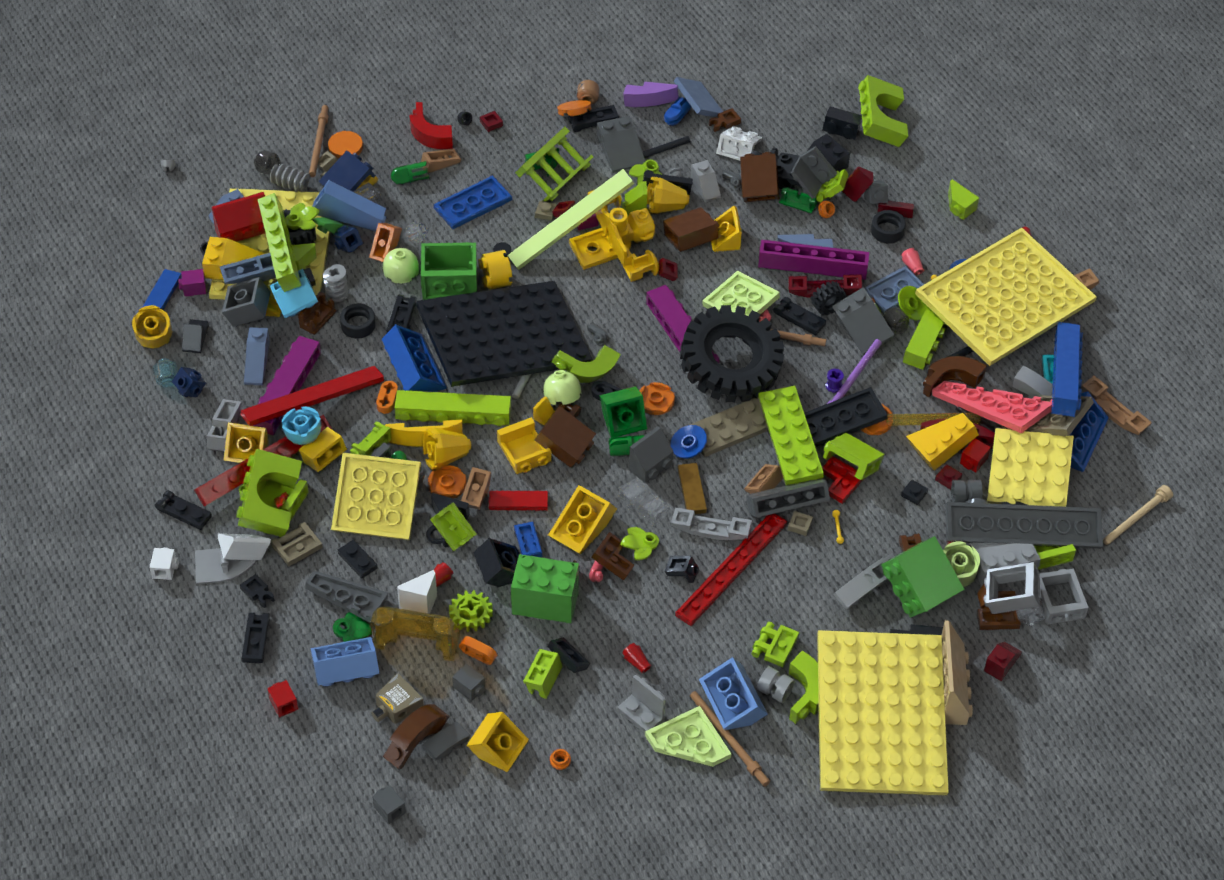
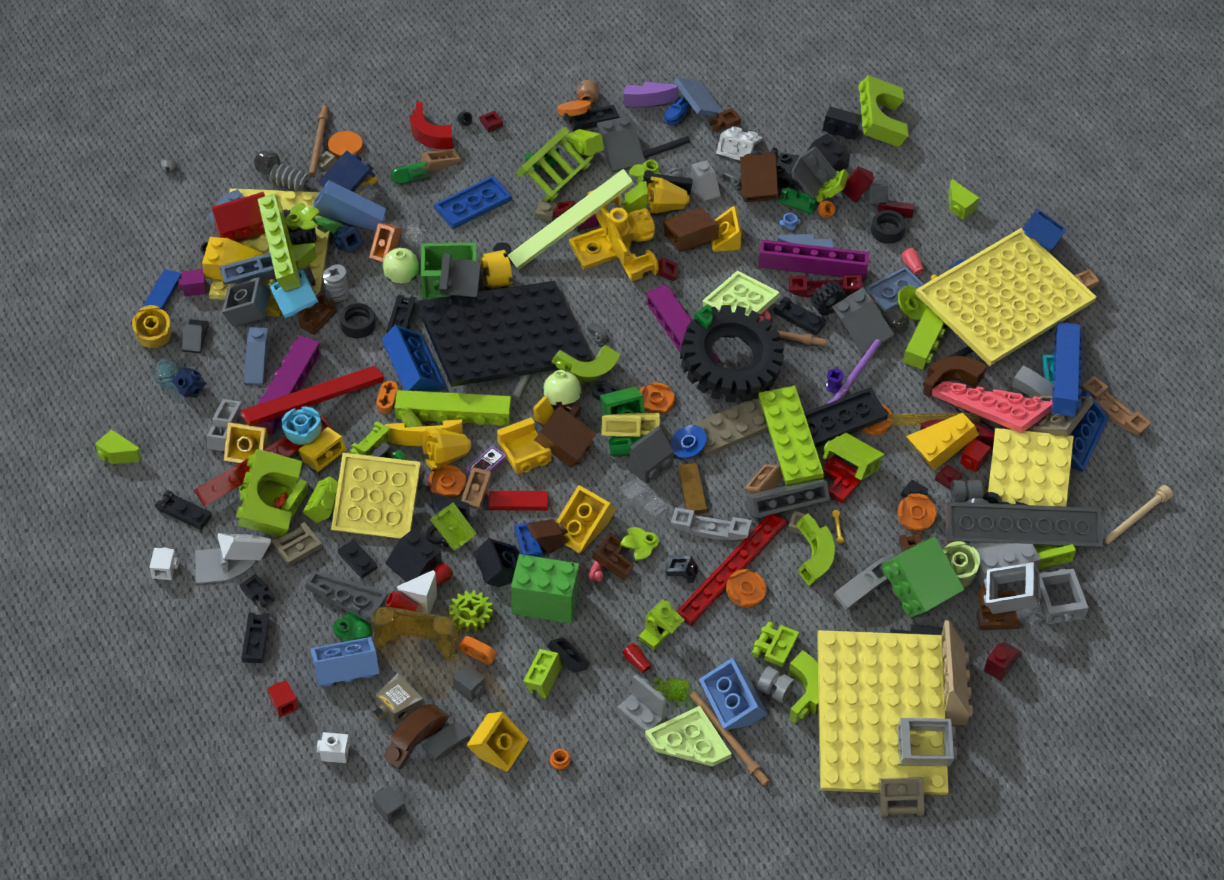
none -> lime slope [95,429,142,464]
none -> lime brick [303,476,338,523]
none -> white brick [317,732,350,763]
none -> black slope [386,528,442,582]
none -> red cone [386,591,418,615]
none -> lime cone [399,407,423,427]
none -> dark grey bracket [439,253,481,298]
none -> tile [466,446,506,475]
none -> reddish brown slope [527,519,570,553]
none -> lime brick [565,129,604,156]
none -> light yellow slope [601,413,660,437]
none -> lime tile [638,599,685,650]
none -> clear neon green plate [652,677,689,702]
none -> green tile [694,304,713,329]
none -> orange tile [726,569,766,608]
none -> medium blue plate [779,213,800,231]
none -> lime arch [796,513,835,586]
none -> dark tan plate [879,777,924,817]
none -> orange tile [897,493,937,532]
none -> light grey window [897,718,957,766]
none -> black tile [982,492,1002,504]
none -> blue slope [1022,208,1067,250]

